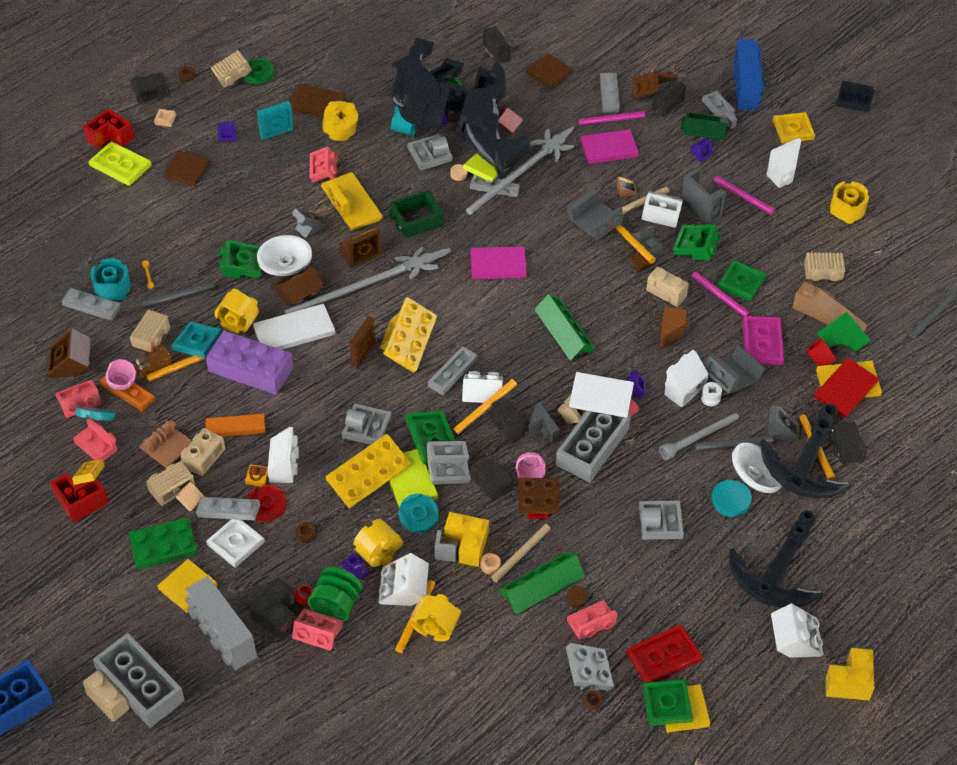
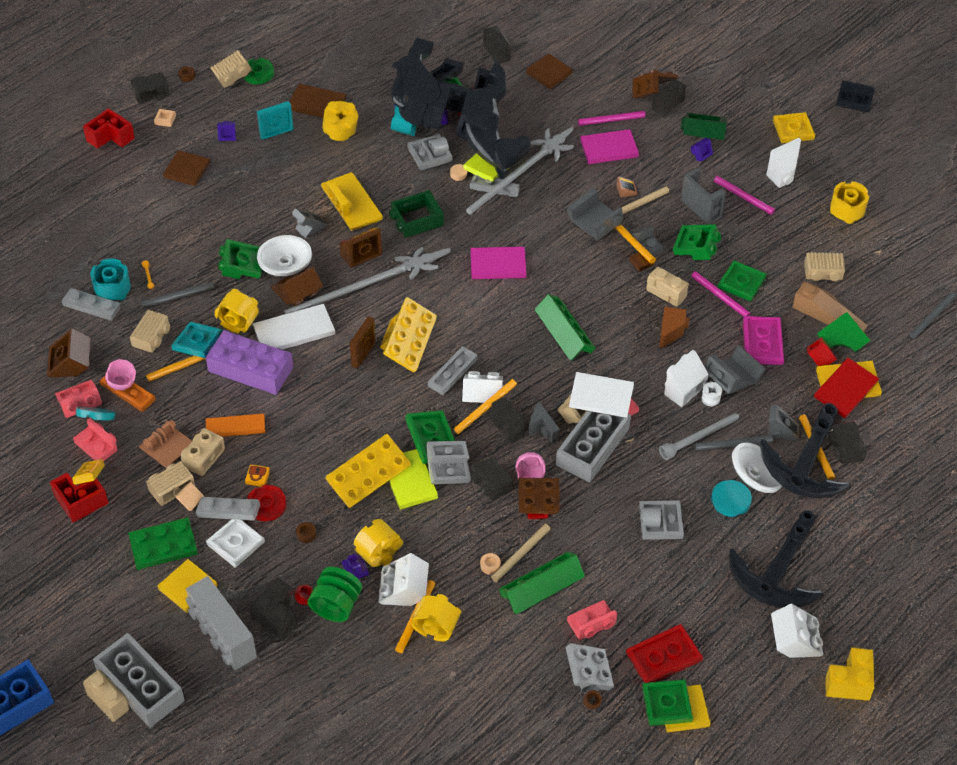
neon yellow tile [89,141,152,186] -> none
clear orange leg [133,343,172,378] -> none
white slope [268,427,299,483] -> none
coral bracket [292,608,343,651] -> none
coral bracket [310,146,338,182] -> none
light grey plate [342,404,391,445] -> none
teal tile [398,493,439,534] -> none
light grey panel [435,530,458,562] -> none
yellow brick [444,512,489,567] -> none
panel [498,105,523,133] -> none
reddish brown tile [566,587,588,608] -> none
light grey plate [600,73,620,112] -> none
dark purple tile [624,370,646,398] -> none
white slope [641,191,683,228] -> none
light grey hinge [702,91,737,129] -> none
blue brick [733,39,764,110] -> none

